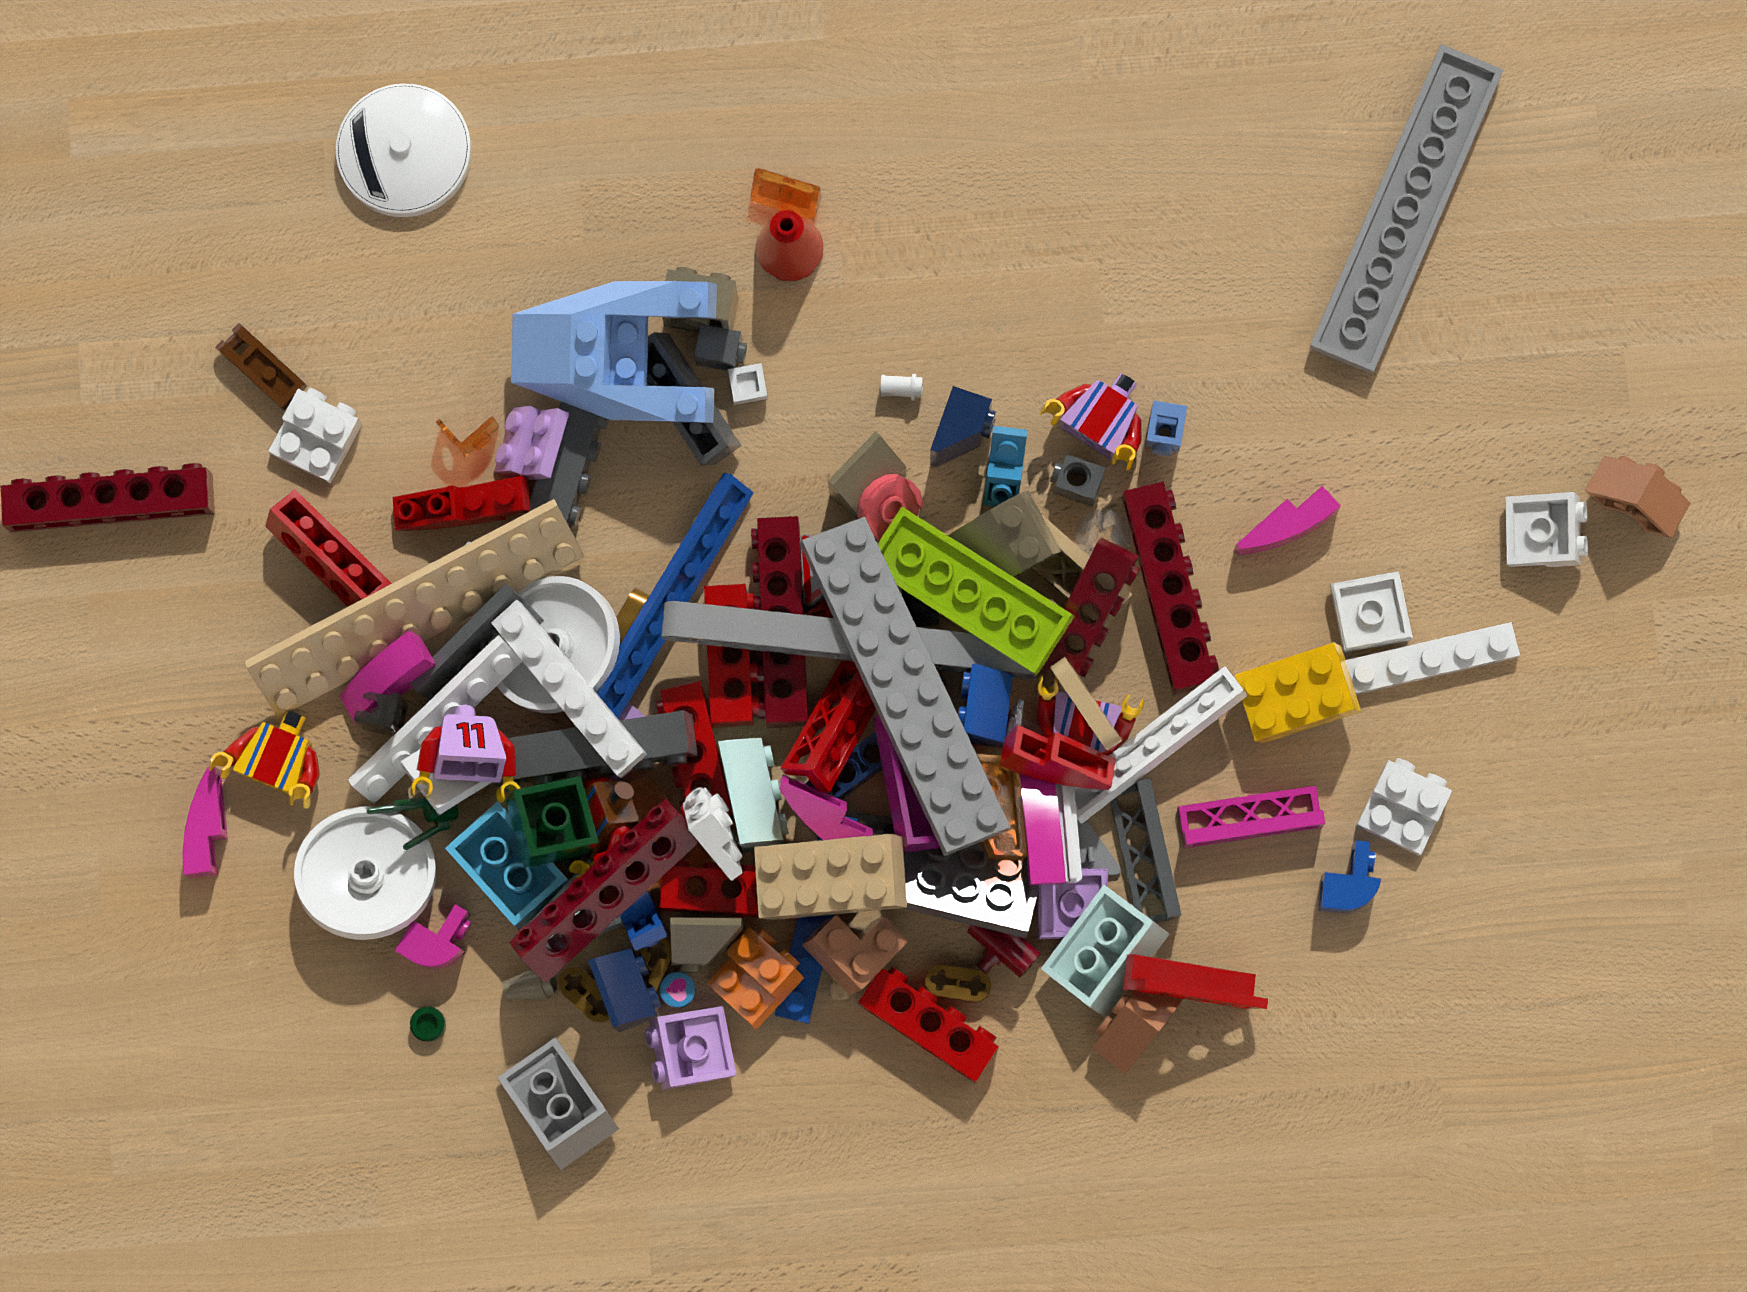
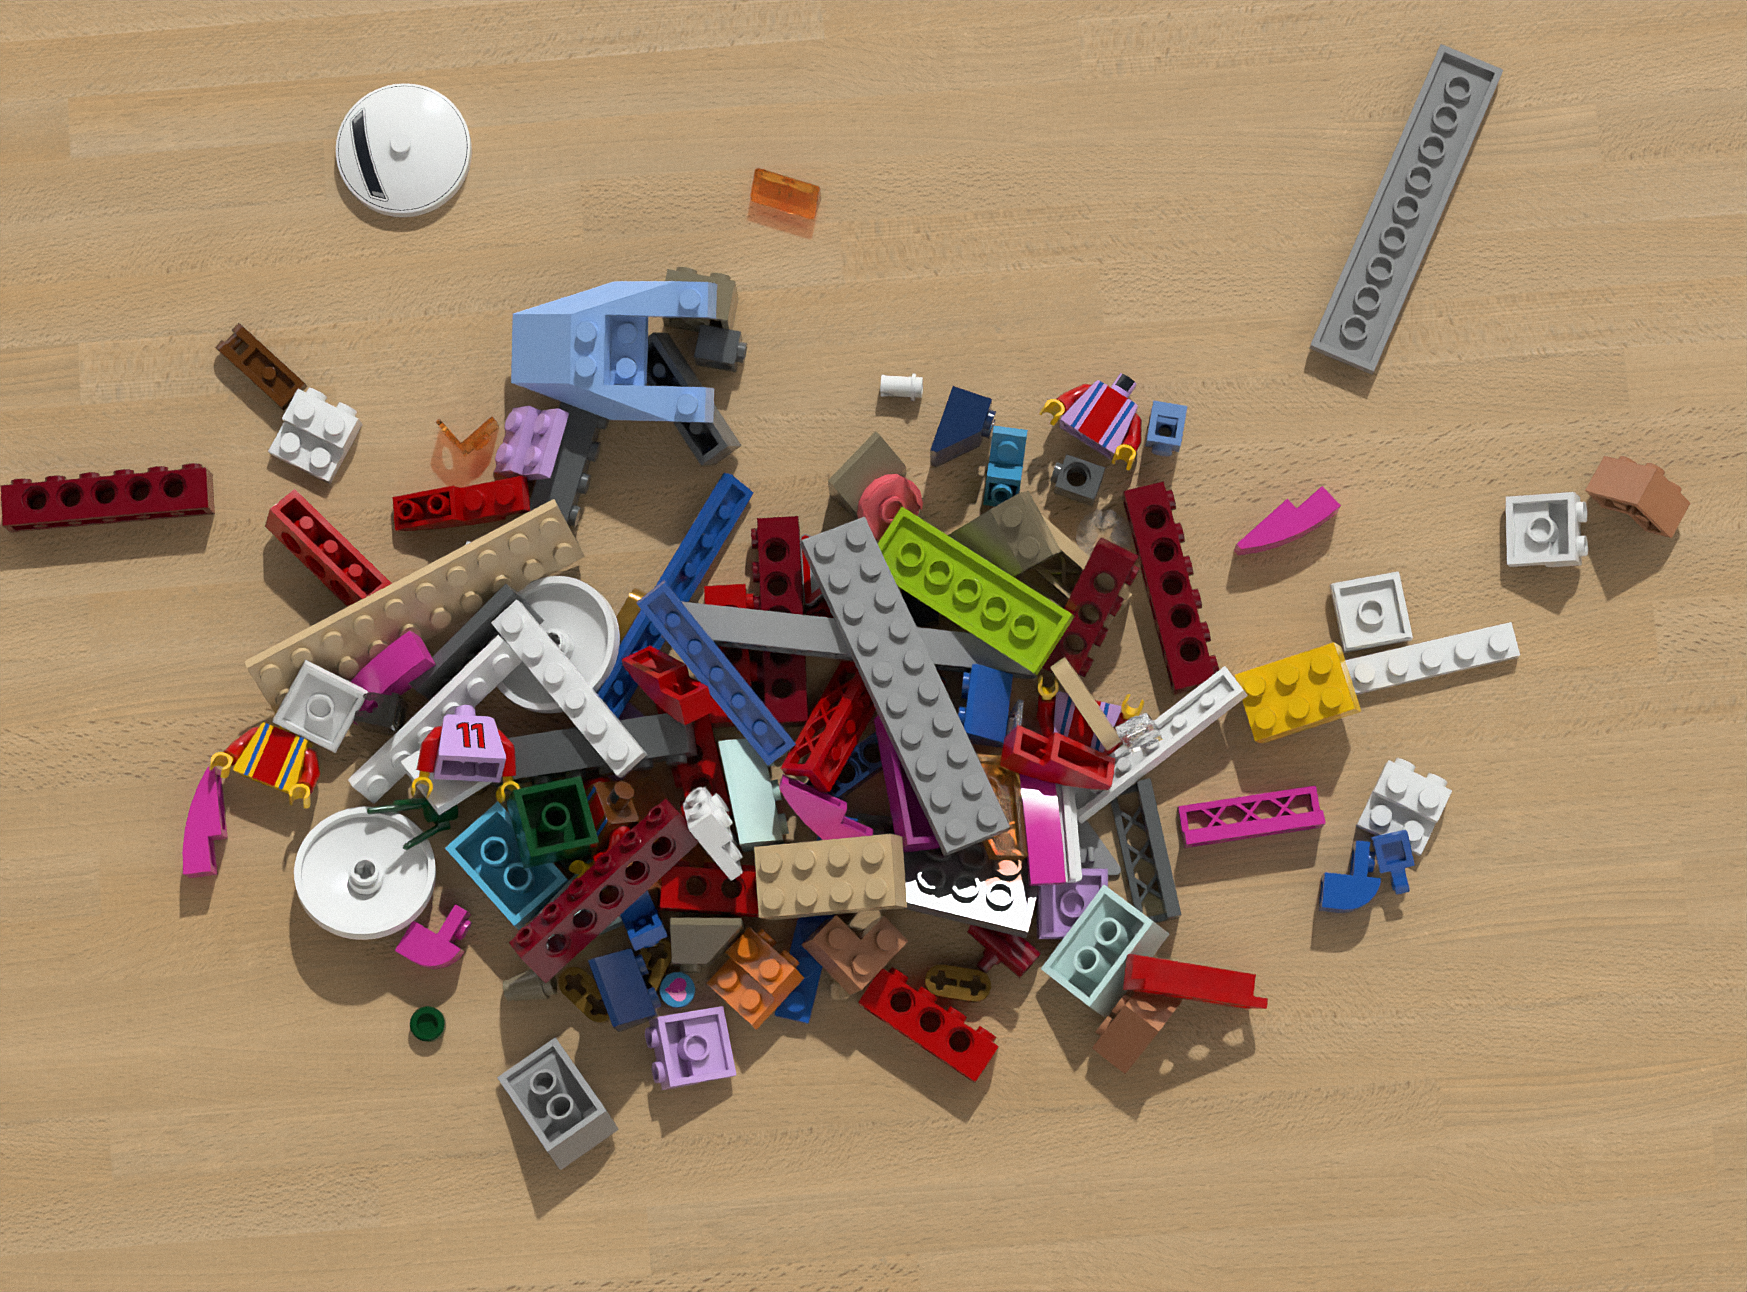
white plate [728,363,768,405] -> none
red cone [756,210,823,281] -> none
none -> white plate [273,660,368,753]
none -> red slope [621,646,714,725]
none -> blue plate [637,580,796,766]
none -> clear plate [1115,712,1163,754]
none -> blue plate [1371,829,1415,895]

